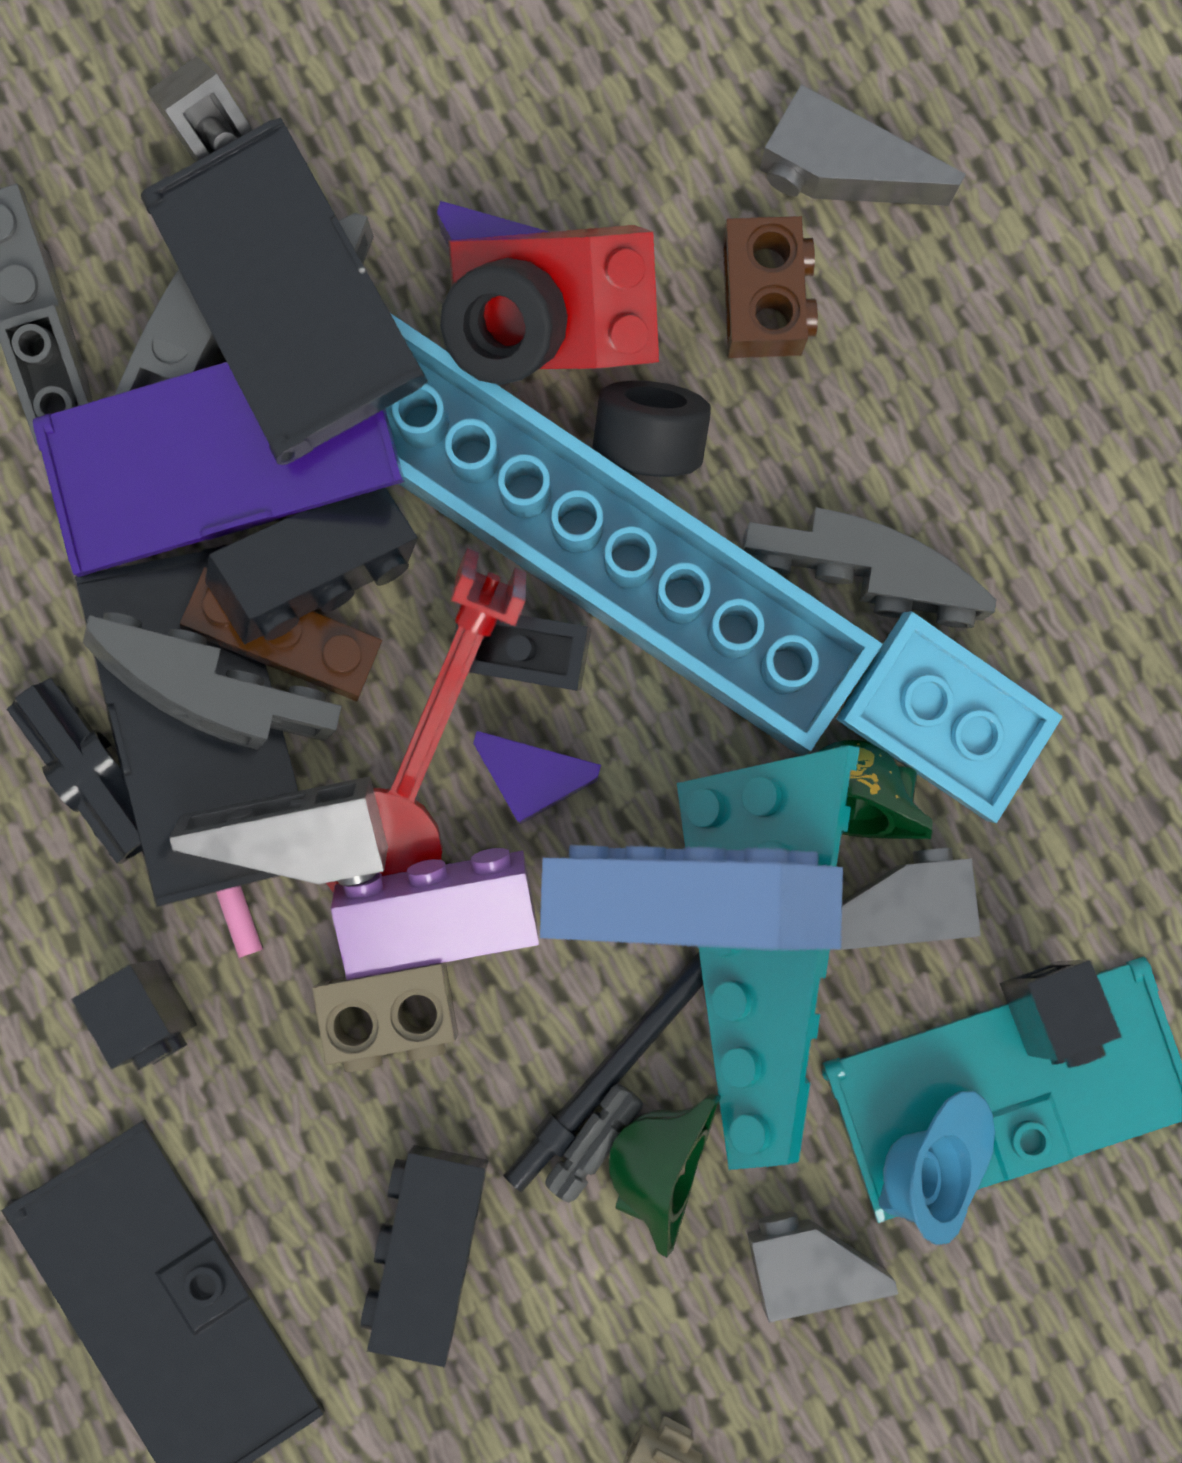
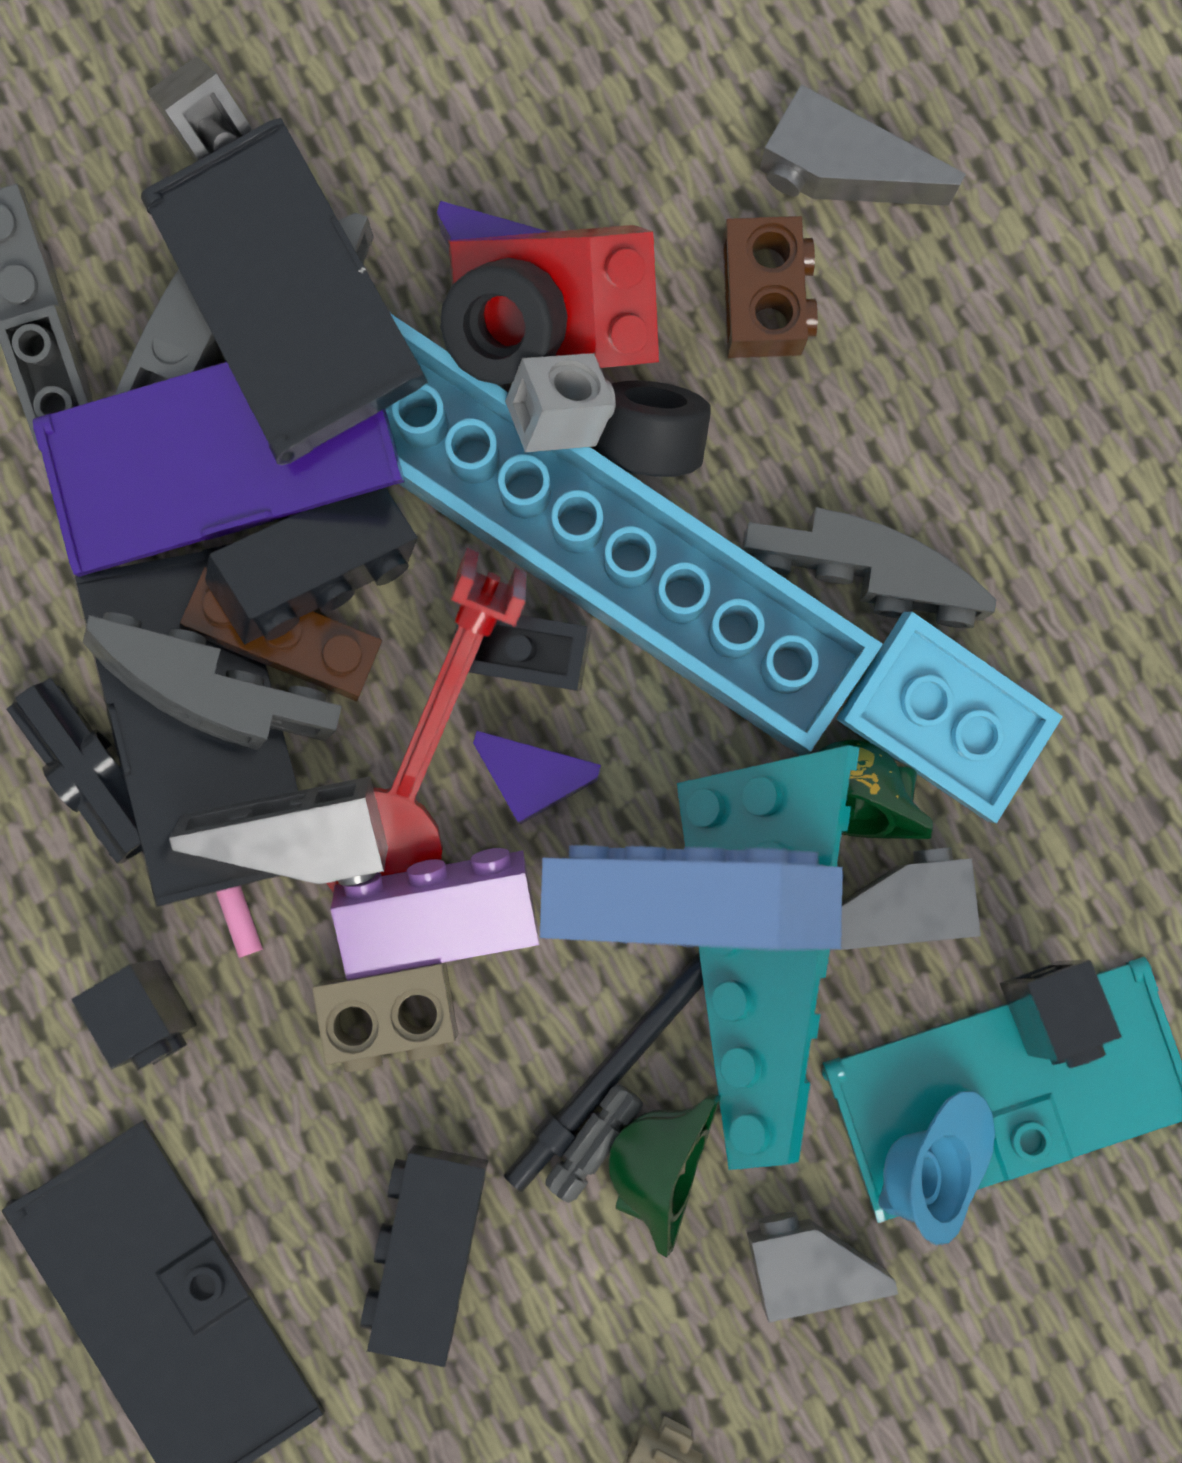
none -> light grey brick [505,354,616,452]

